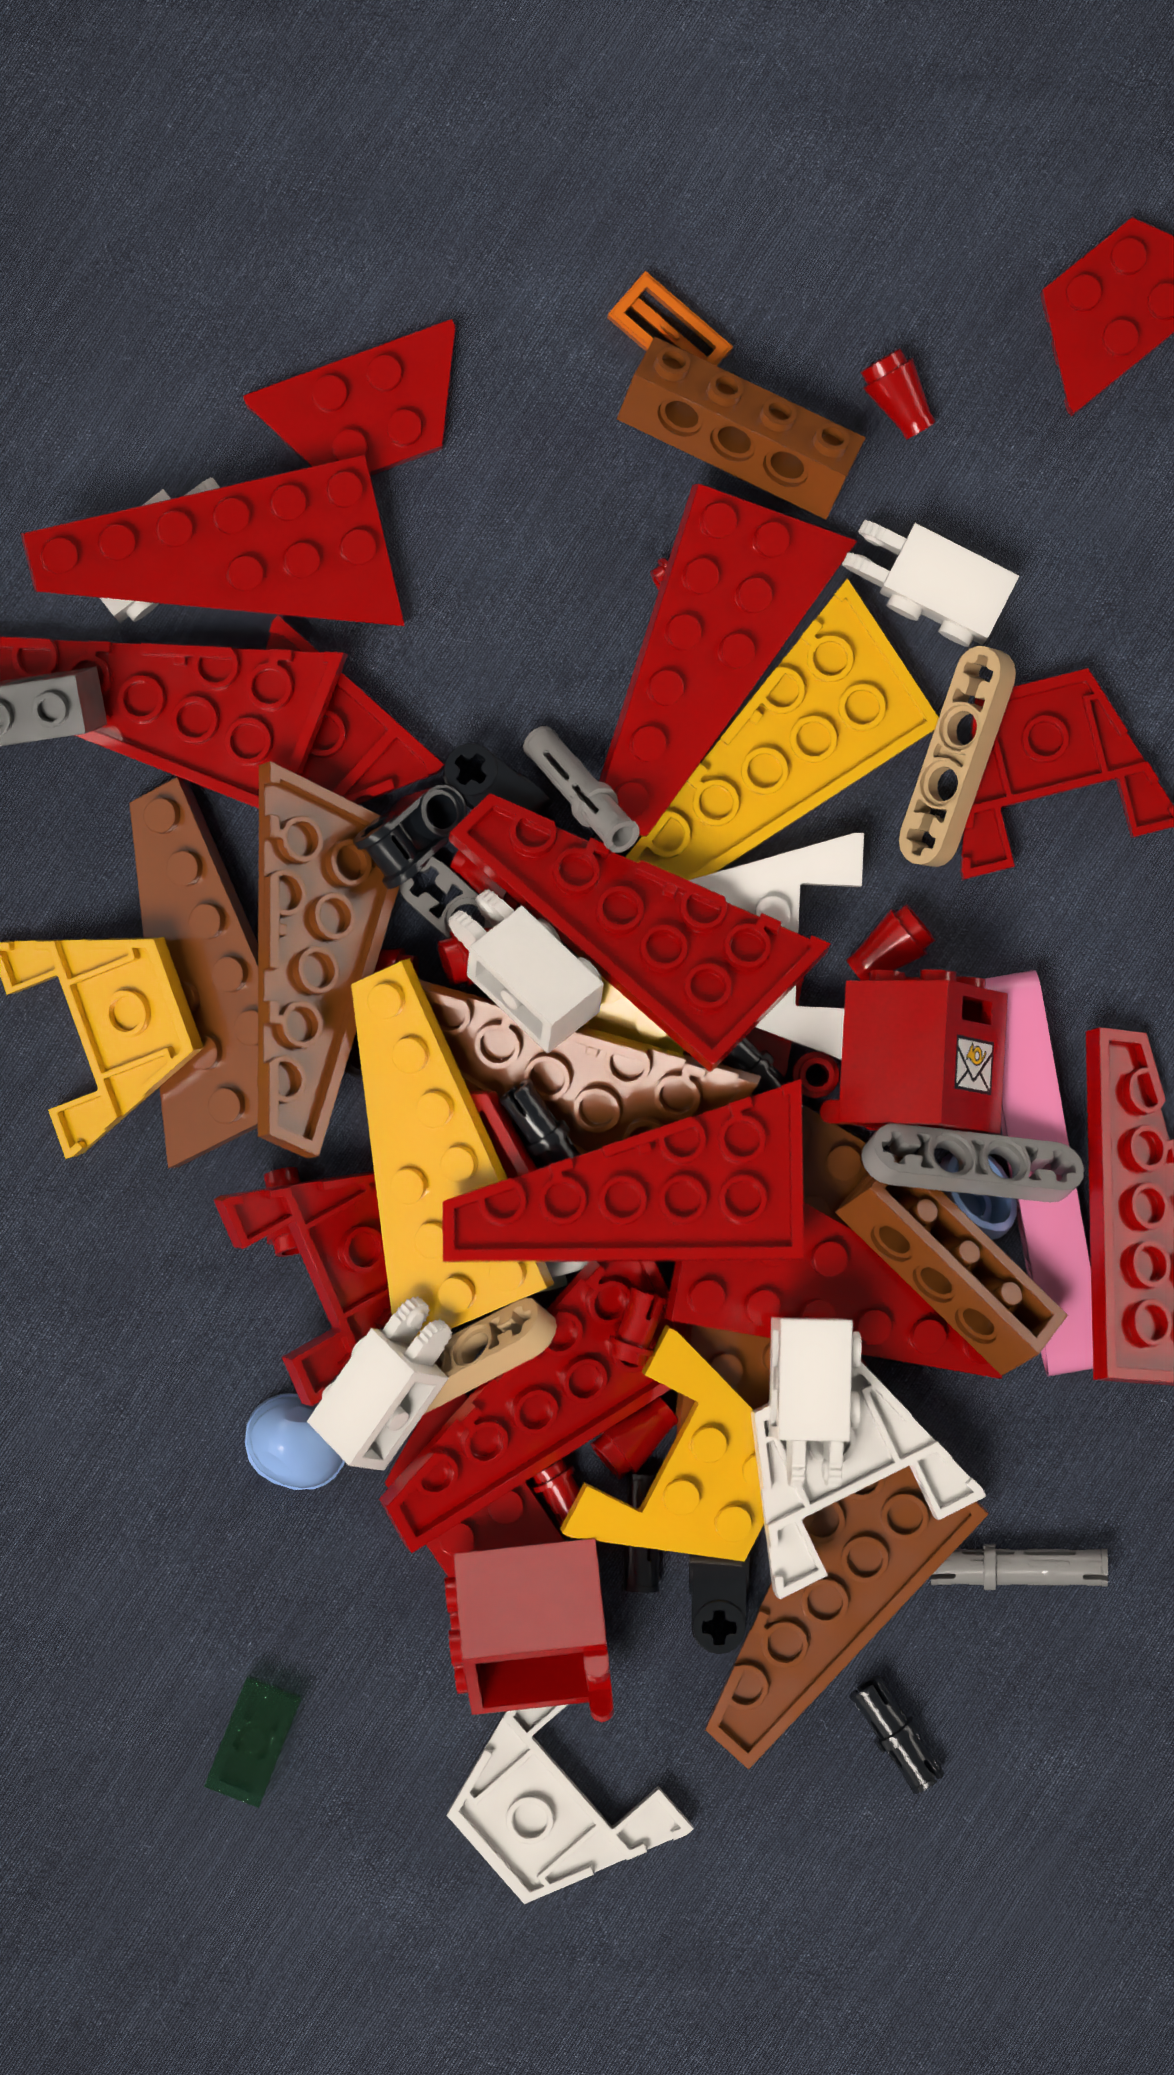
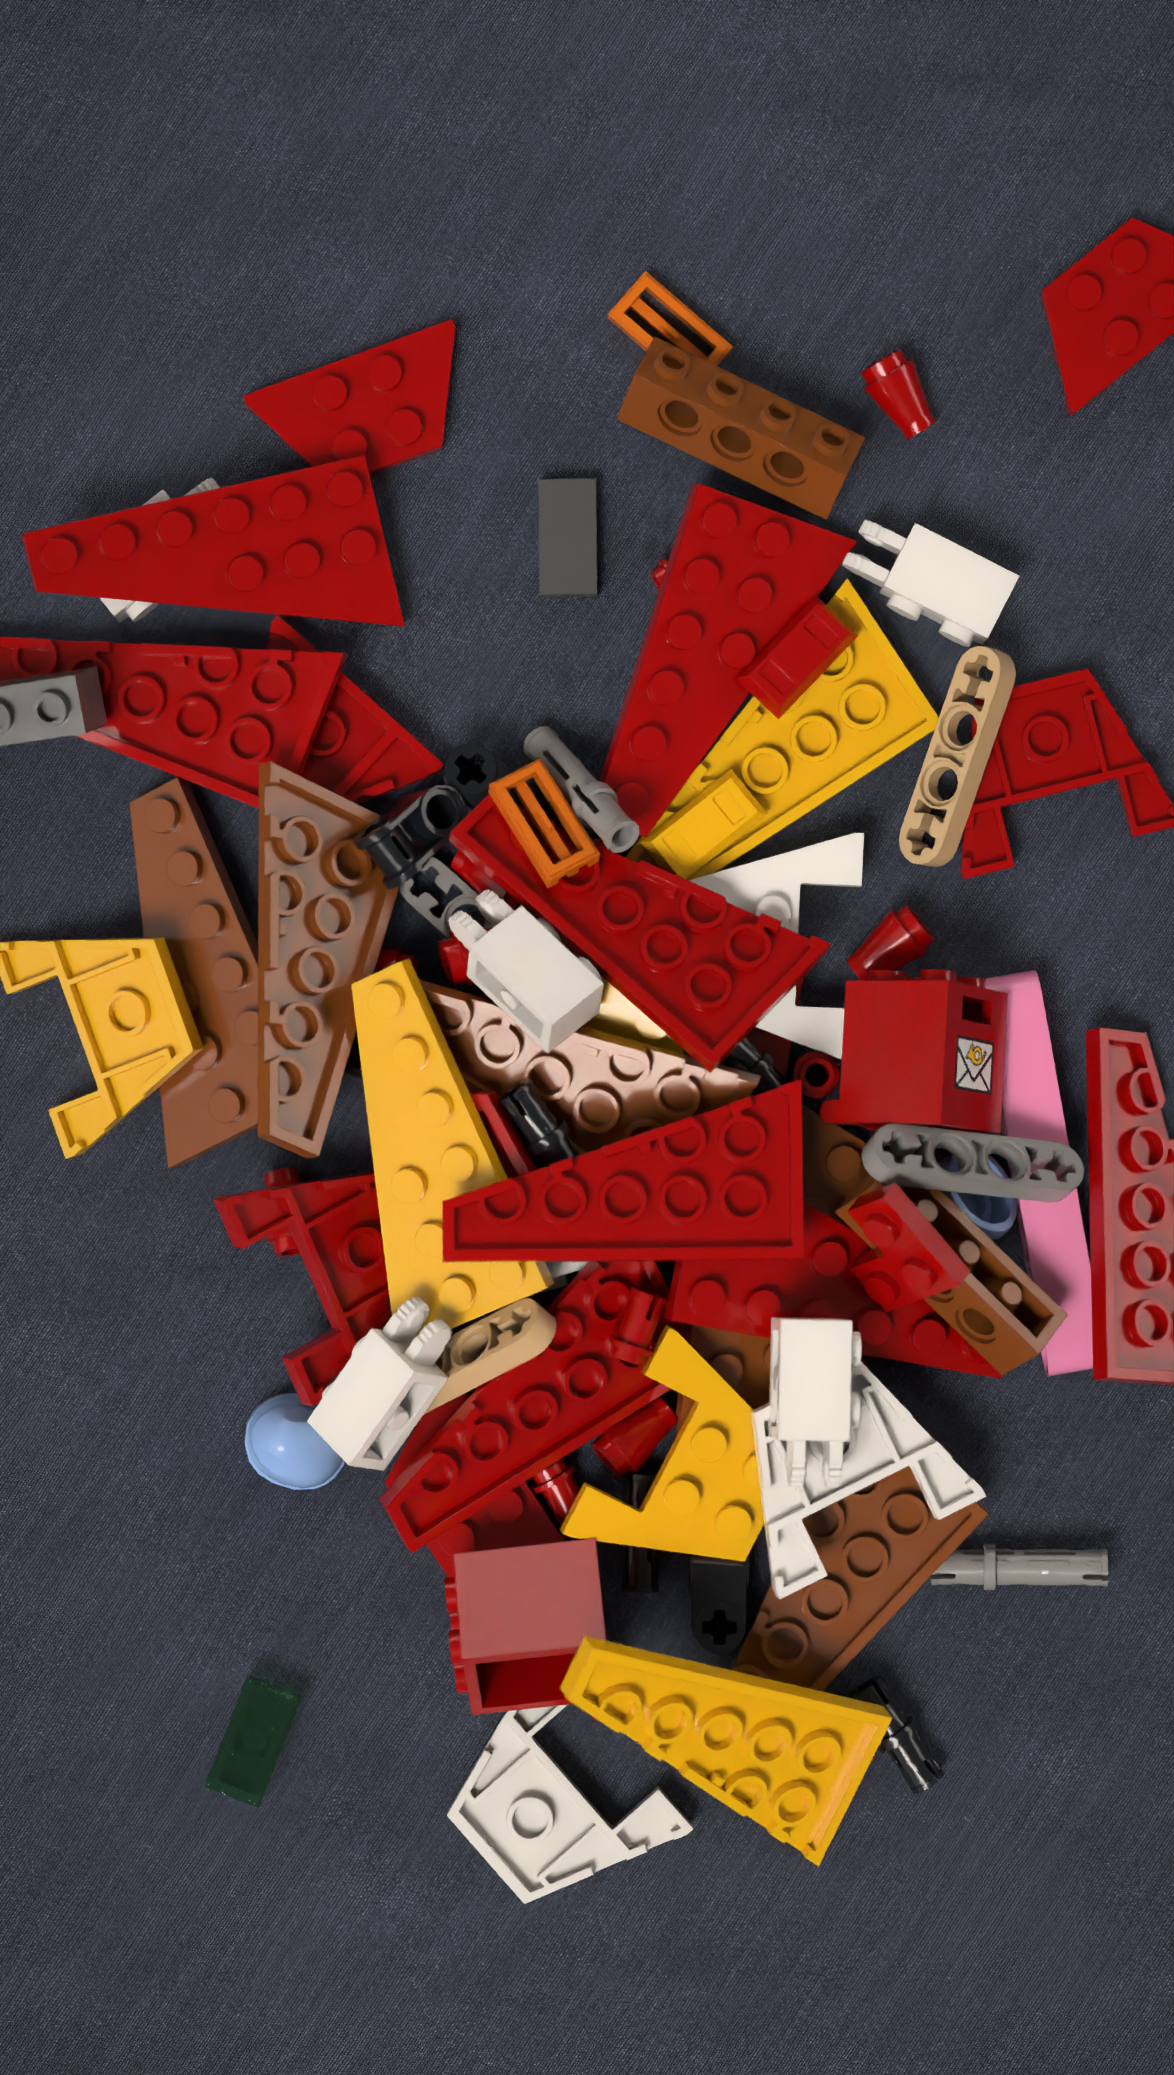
none -> orange tile [488,758,600,888]
none -> dark grey tile [538,478,597,597]
none -> yellow wing [560,1636,892,1867]
none -> yellow tile [640,769,768,880]
none -> red tile [736,596,858,720]
none -> red plate [847,1182,971,1312]

